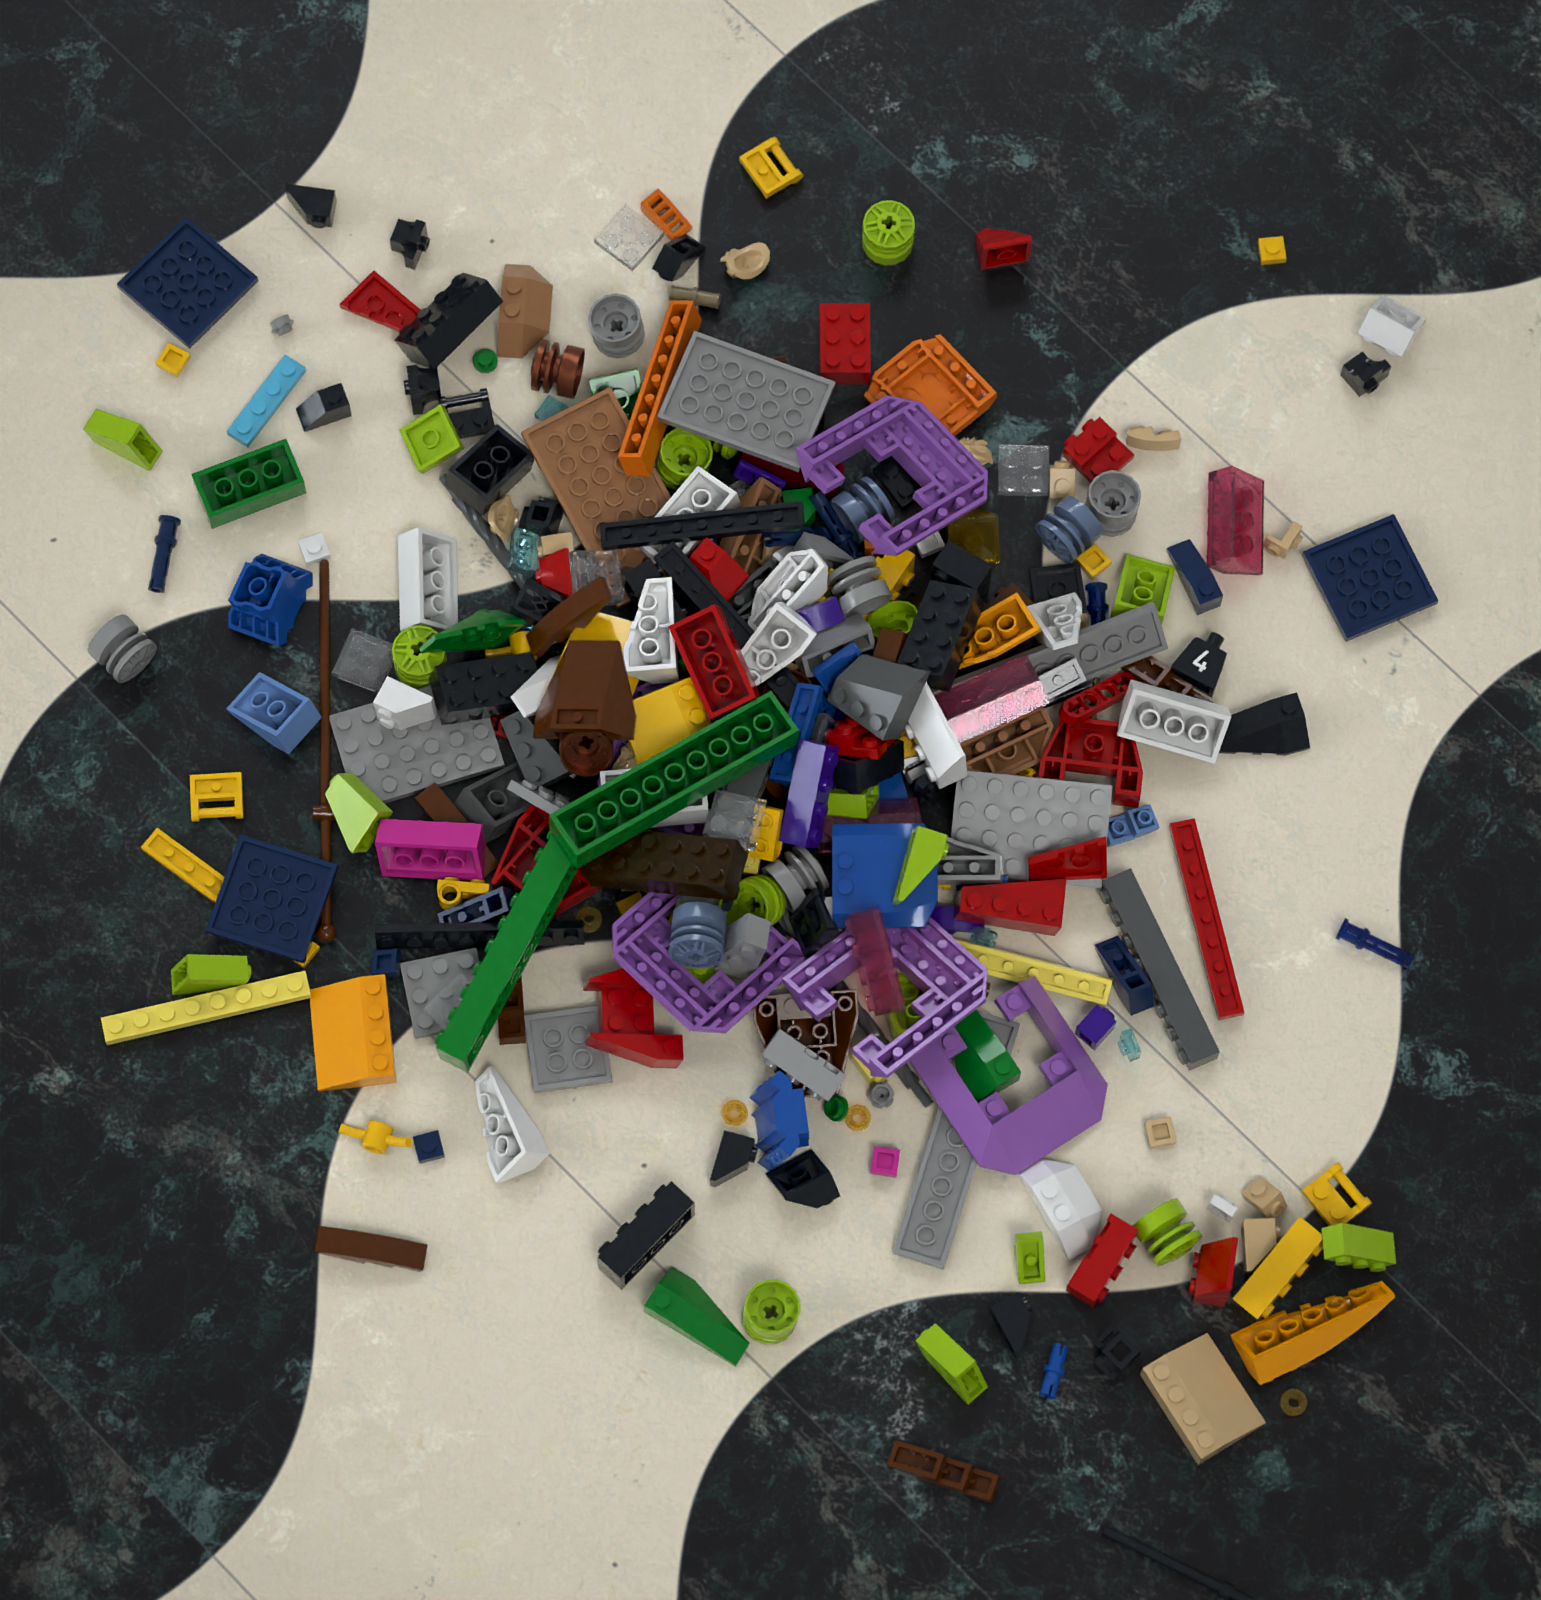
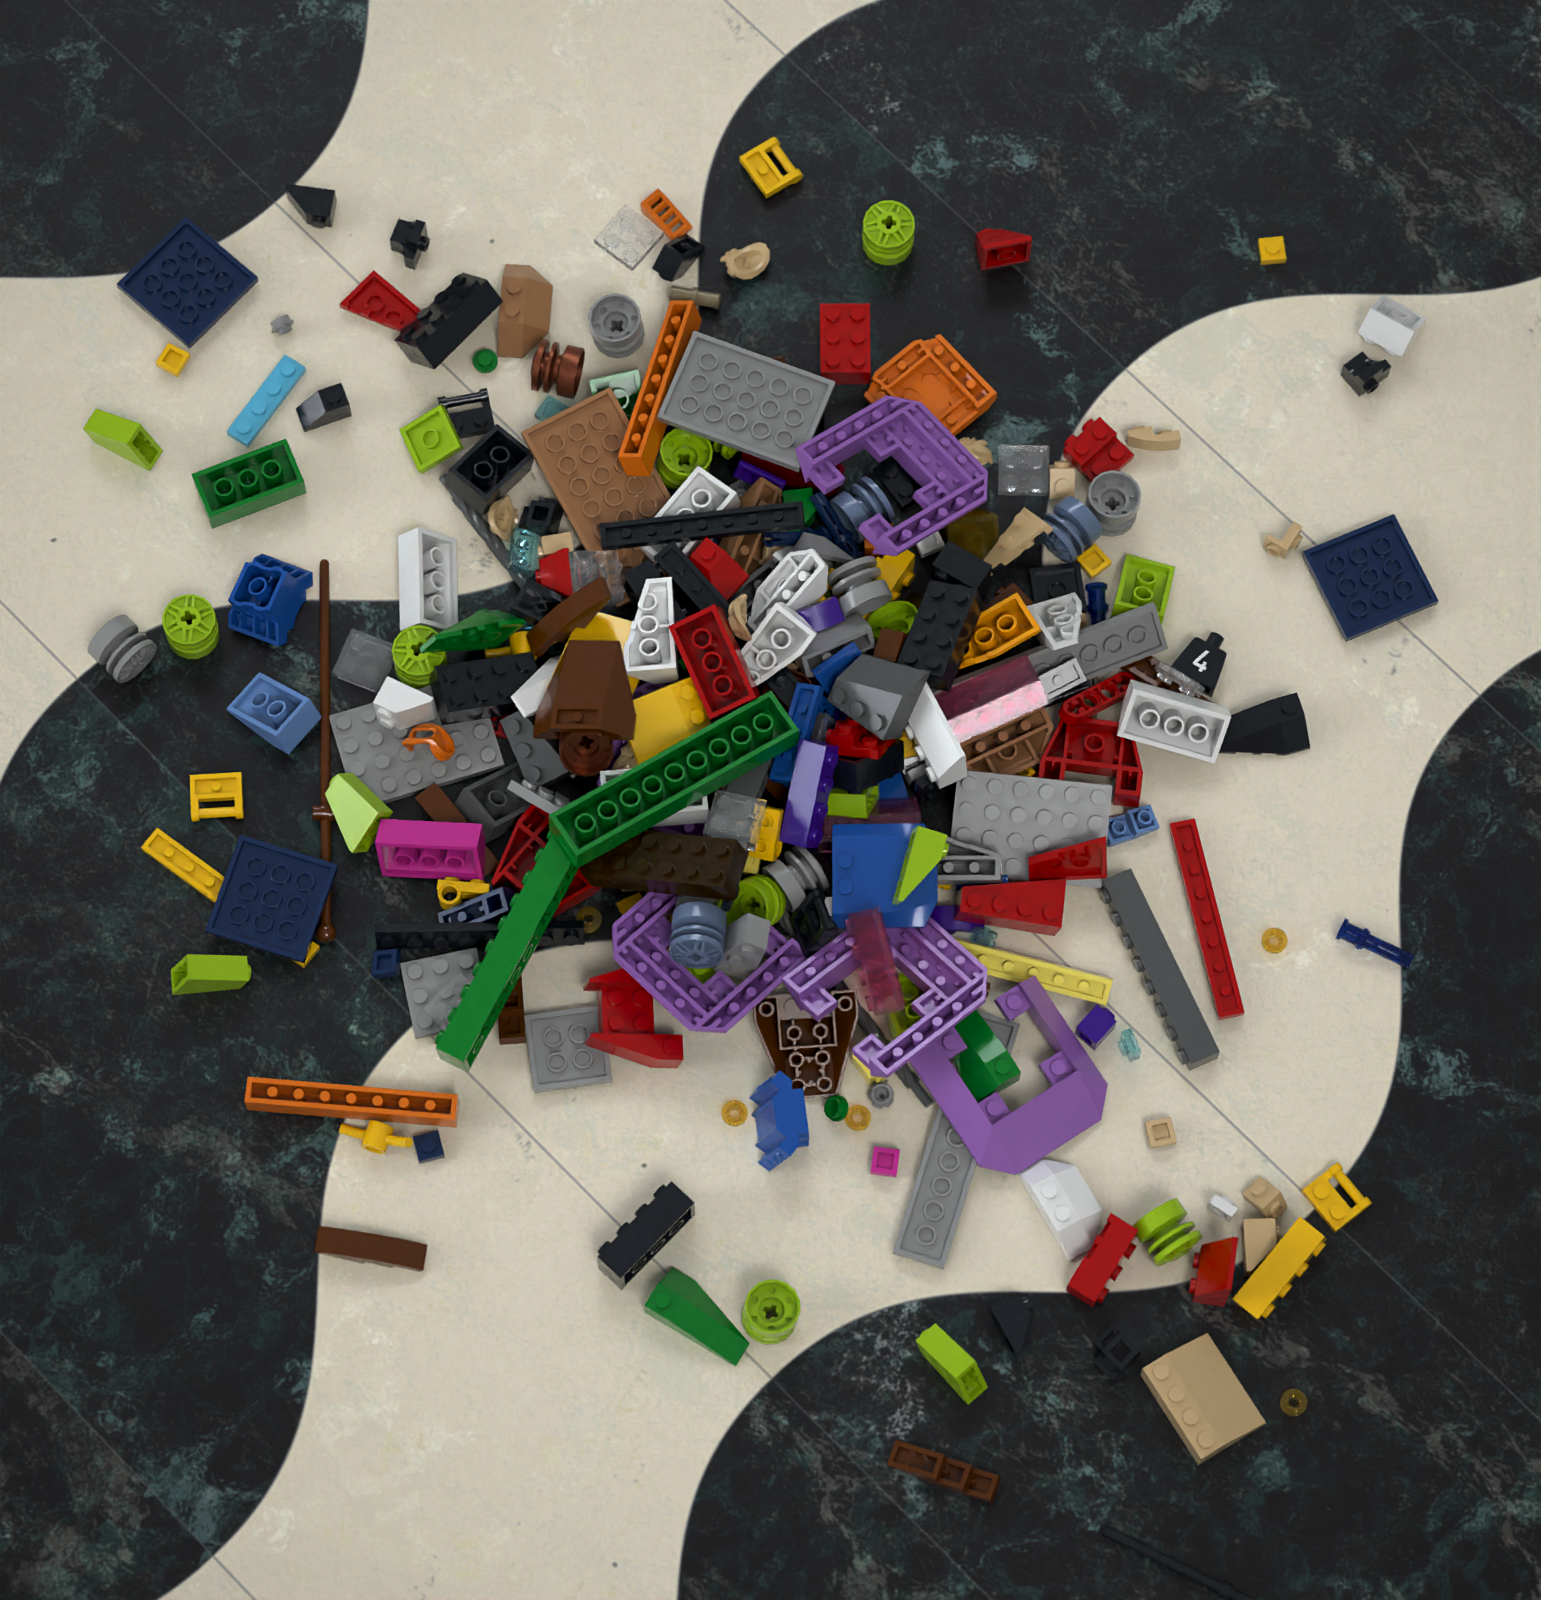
light yellow plate [101,970,312,1045] -> none
dark blue pin [148,515,181,593] -> none
white plate [298,533,331,567] -> none
light orange slope [310,974,397,1092] -> none
black brick [404,365,441,415] -> none
white wedge [475,1066,550,1183] -> none
black slope [710,1130,758,1187] -> none
light grey wedge [761,1028,846,1101] -> none
black slope [765,1149,840,1209] -> none
lime slope [1014,1231,1045,1284] -> none
blue pin [1039,1343,1069,1399] -> none
dark blue slope [1095,936,1154,1016] -> none
dark blue slope [1166,539,1223,615] -> none
clear pink slope [1206,466,1264,575] -> none
light orange wedge [1230,1281,1395,1385] -> none
lime brick [1322,1223,1396,1272] -> none
none -> lime wheel [162,594,219,659]
none -> orange brick [245,1077,459,1128]
none -> orange piece [401,723,455,762]
none -> tan hat [728,594,752,641]
none -> tan wing [984,507,1054,576]
none -> clear plate [1154,659,1205,698]
none -> clear yellow plate [1261,928,1288,954]

